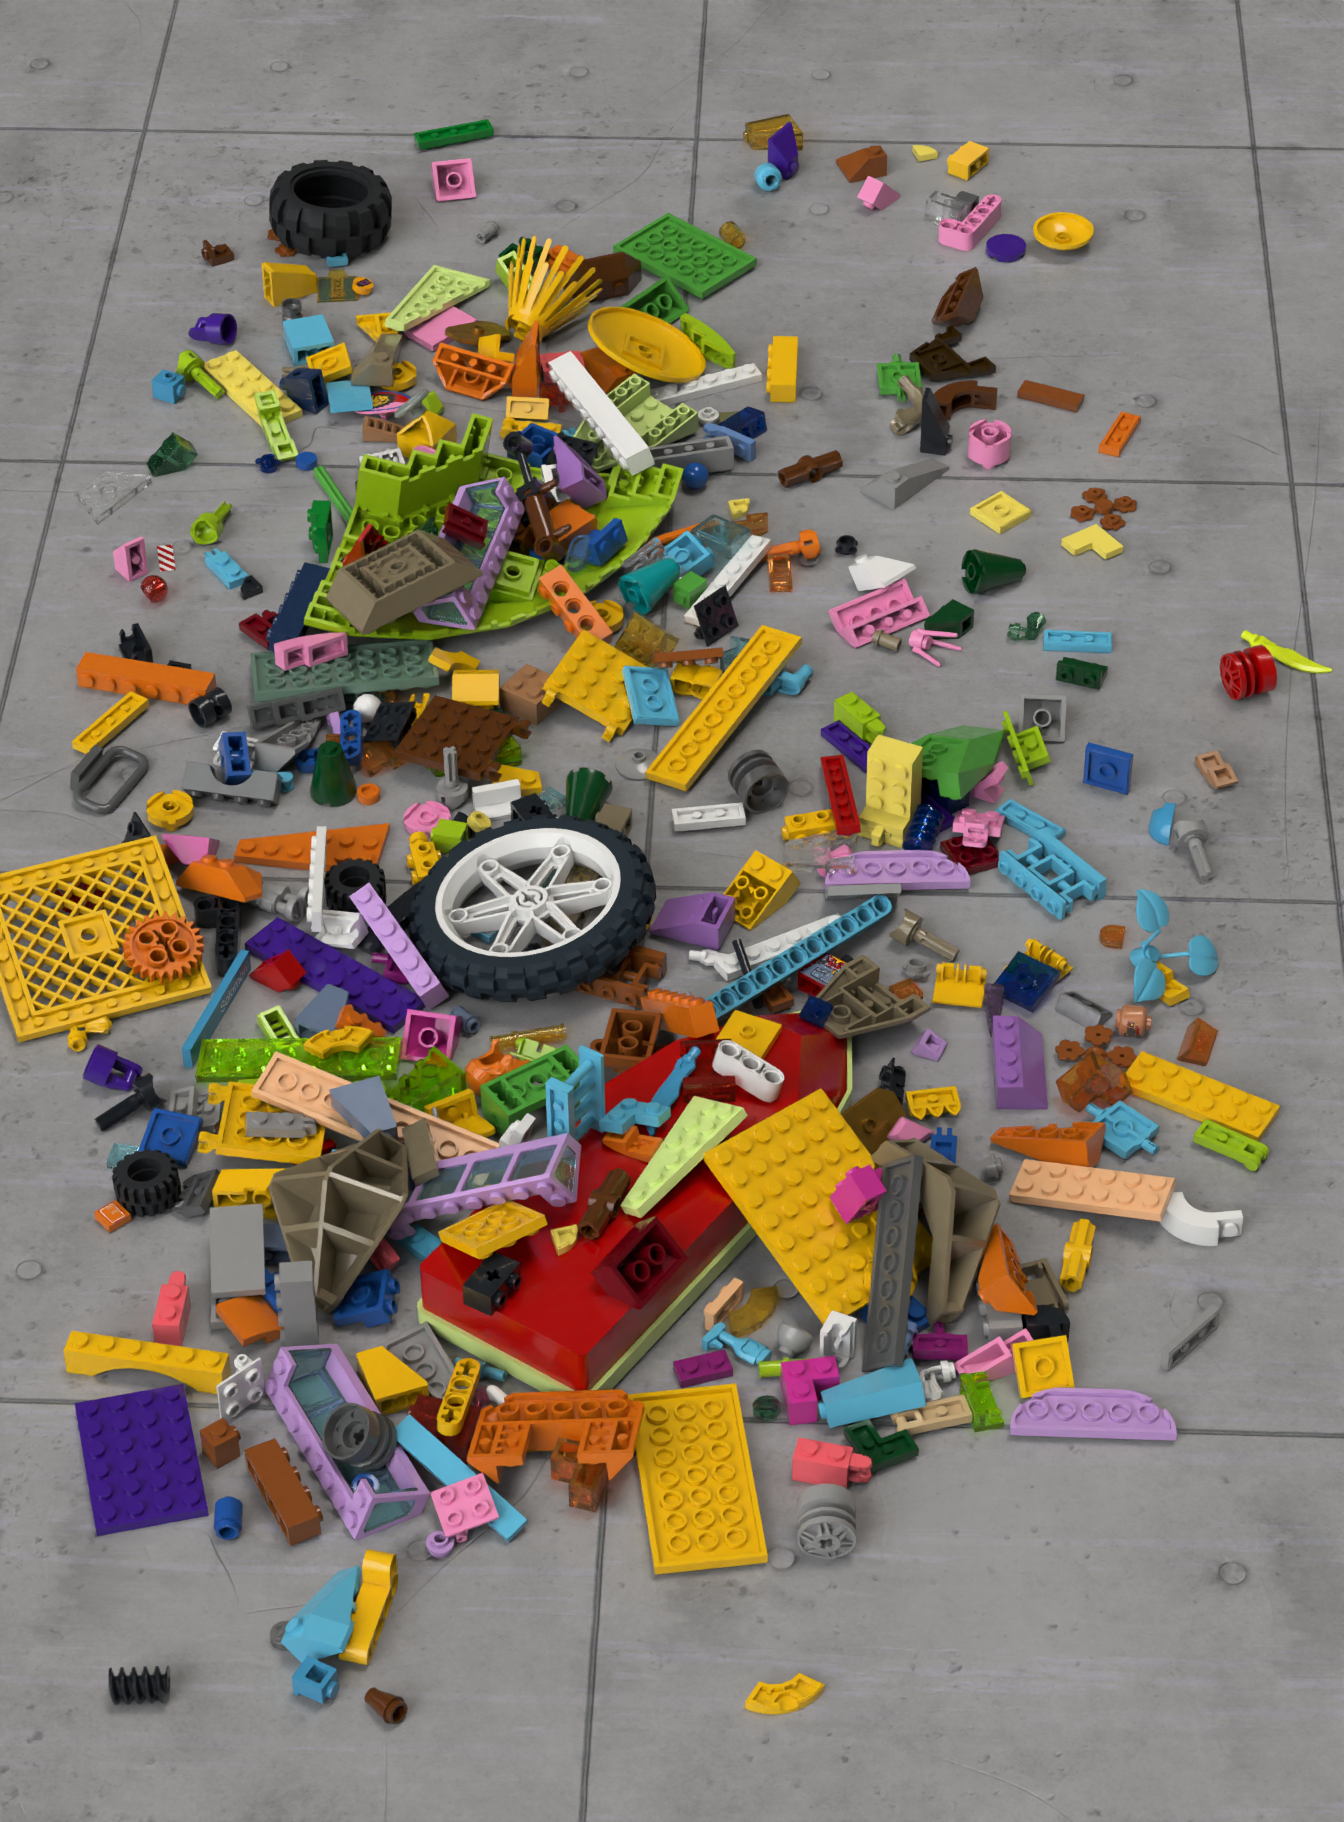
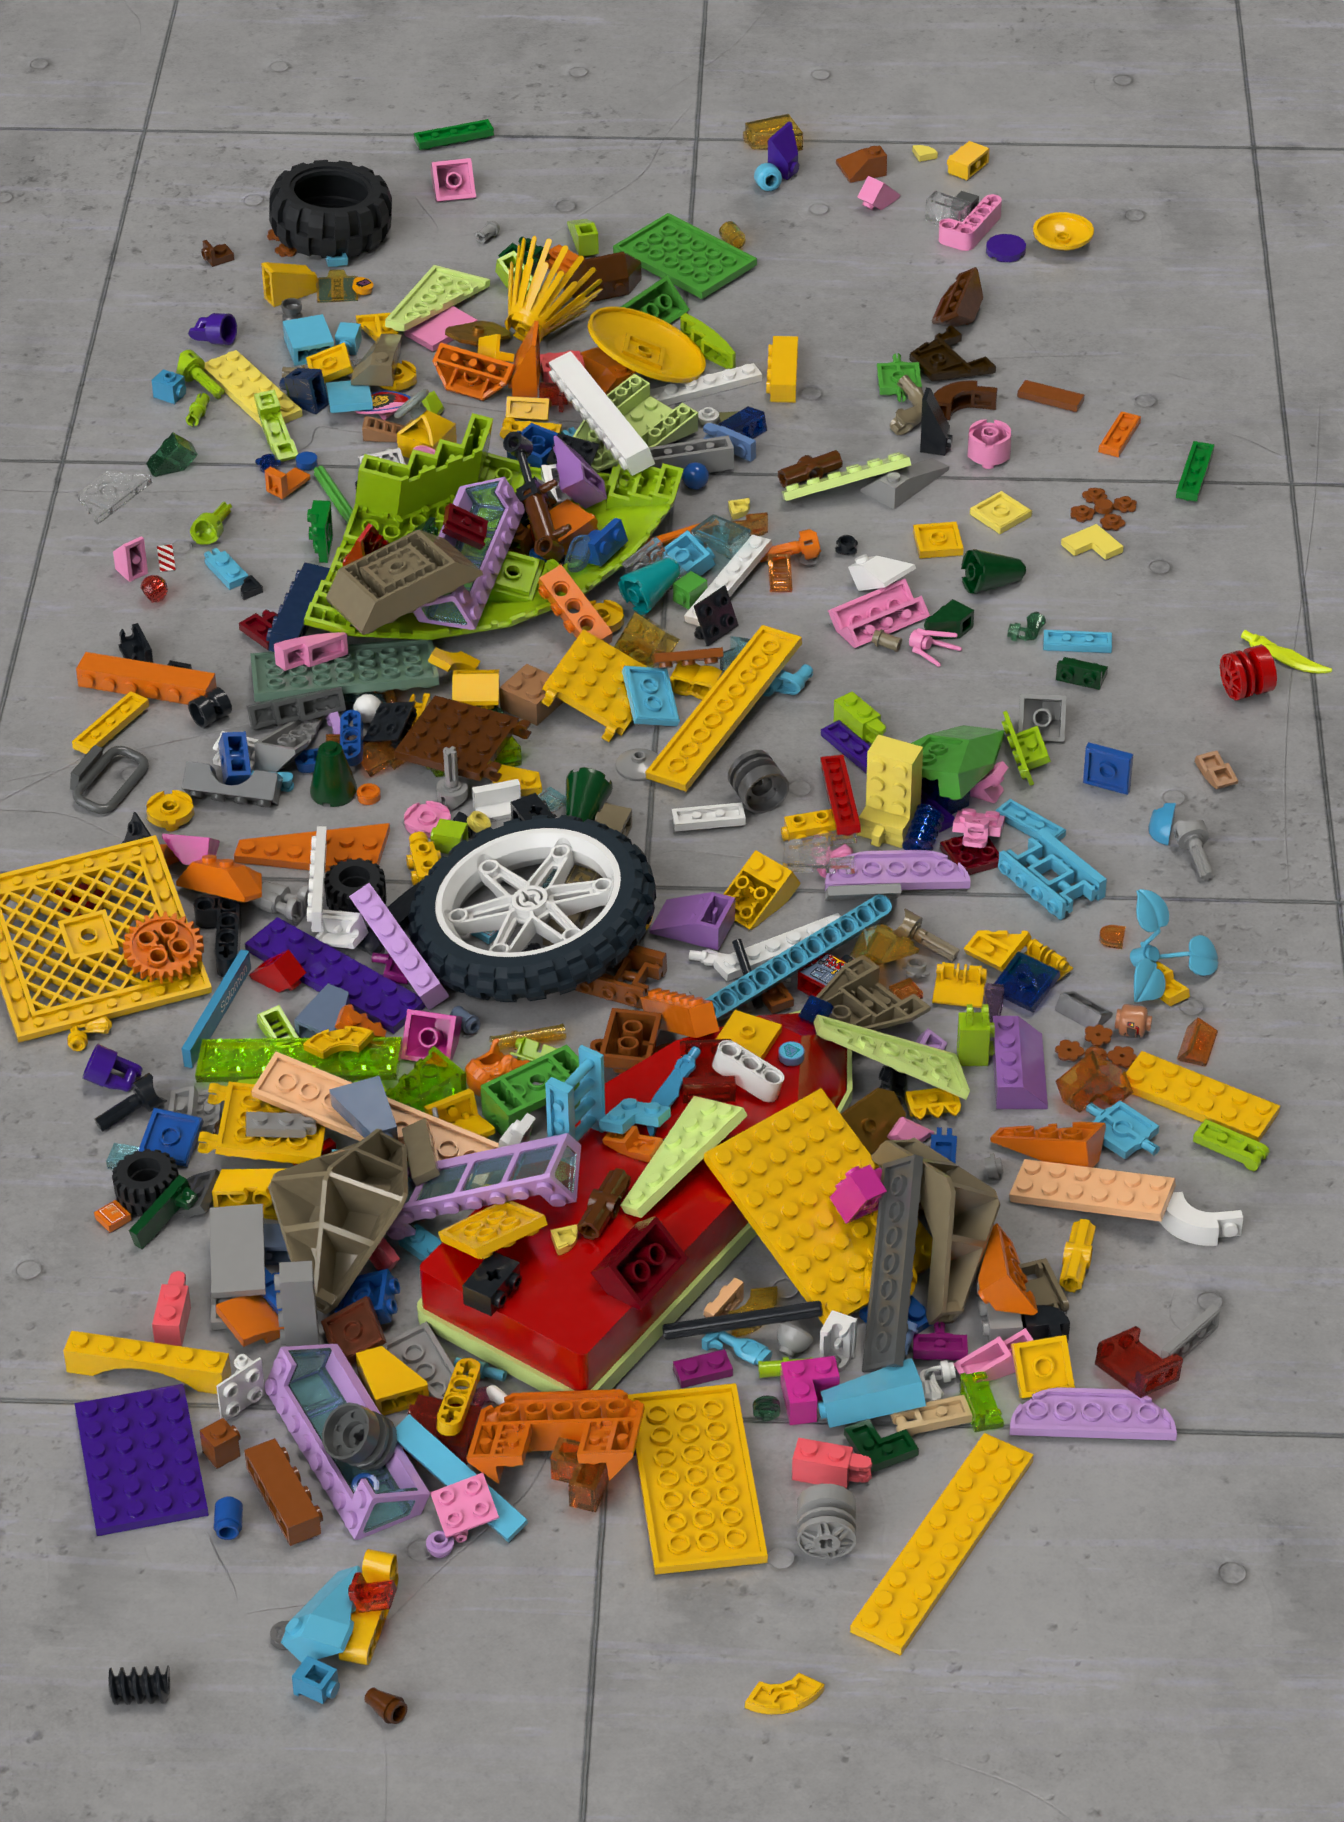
none -> dark green hinge [129,1175,198,1250]
none -> lime pin [186,393,210,427]
none -> orange bracket [264,466,310,499]
none -> copper tile [321,1296,387,1363]
none -> medium azure brick [335,322,362,355]
none -> clear red bracket [348,1572,397,1613]
none -> lime slope [567,219,599,257]
none -> black axle [662,1301,823,1340]
none -> tile [779,1041,805,1066]
none -> yellowish green wing [782,452,911,501]
none -> yellowish green wing [814,1014,970,1100]
none -> clear yellow slope [850,924,920,965]
none -> yellow plate [850,1433,1034,1656]
none -> yellow tile [913,521,964,558]
none -> lime hinge [957,1004,995,1066]
none -> yellow wing [963,930,1032,973]
none -> clear red panel [1095,1326,1183,1398]
none -> green plate [1176,441,1215,501]

